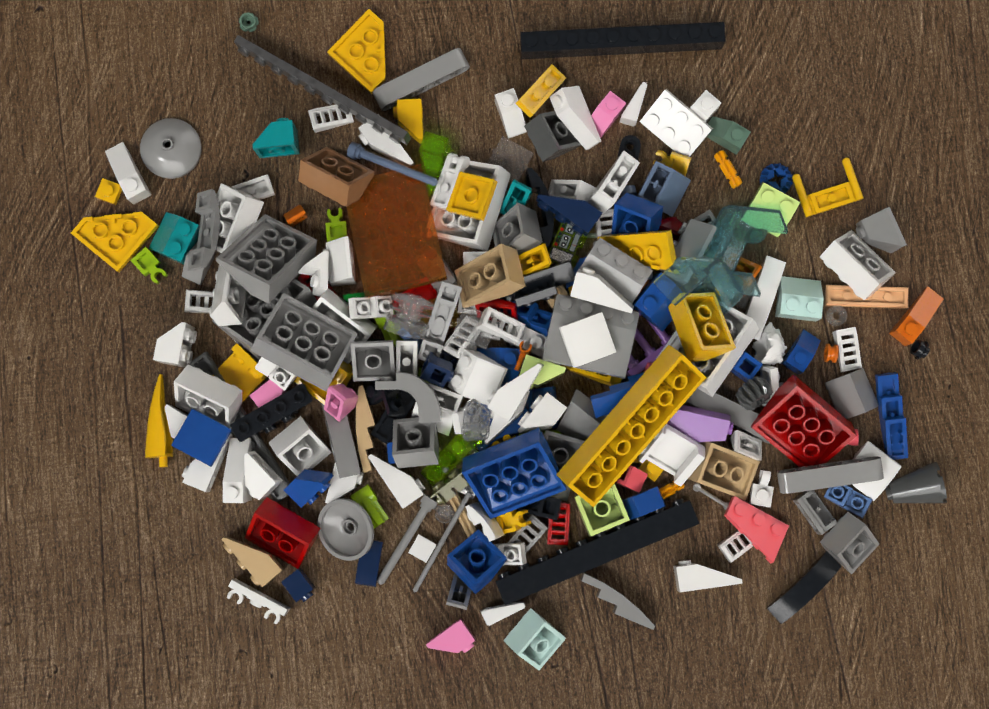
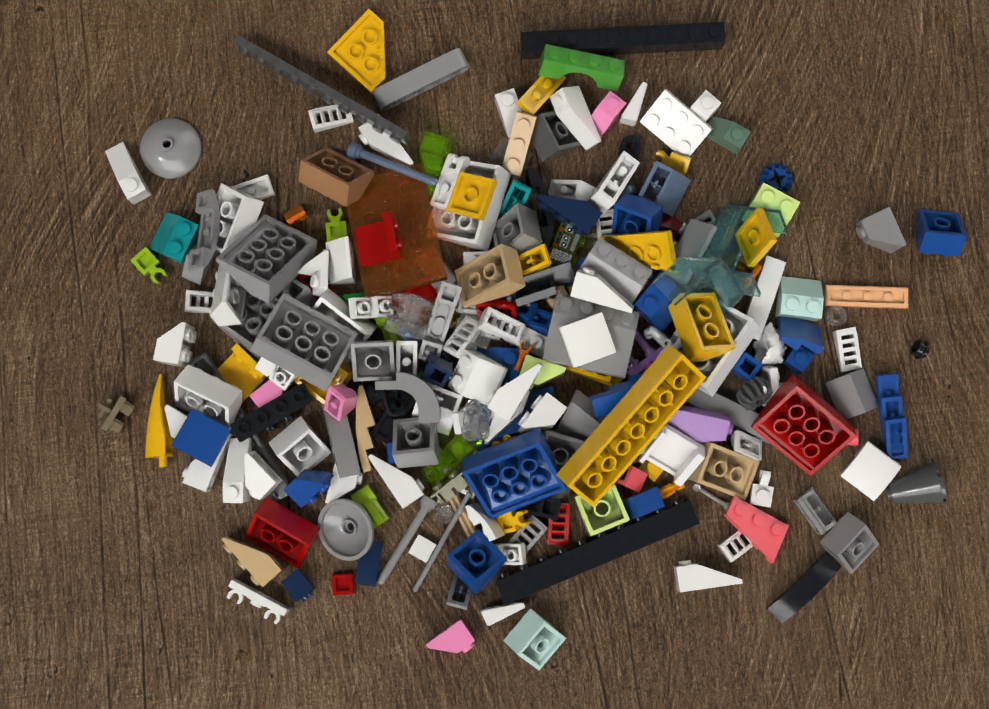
yellow plate [71,212,159,273] -> none
yellow plate [95,178,122,205] -> none
sand green plate [239,12,259,32] -> none
teal slope [252,118,300,158] -> none
yellow slope [393,99,424,144] -> none
light grey slope [580,573,655,630] -> none
light orange axle [714,150,742,189] -> none
clear plate [734,291,751,311] -> none
light grey beam [777,456,884,494] -> none
yellow plate [792,158,864,218] -> none
white slope [820,230,896,300] -> none
orange bush [824,344,839,363] -> none
medium blue slope [824,485,872,519] -> none
orange slope [889,286,944,346] -> none
none -> dark tan hips [96,394,134,433]
none -> red tile [332,573,355,596]
none -> red bracket [354,211,403,267]
none -> tan plate [502,111,537,176]
none -> bright green arch [538,44,625,91]
none -> white arm [643,326,672,348]
none -> yellow plate [734,208,777,267]
none -> blue slope [777,317,824,354]
none -> blue slope [915,209,967,256]

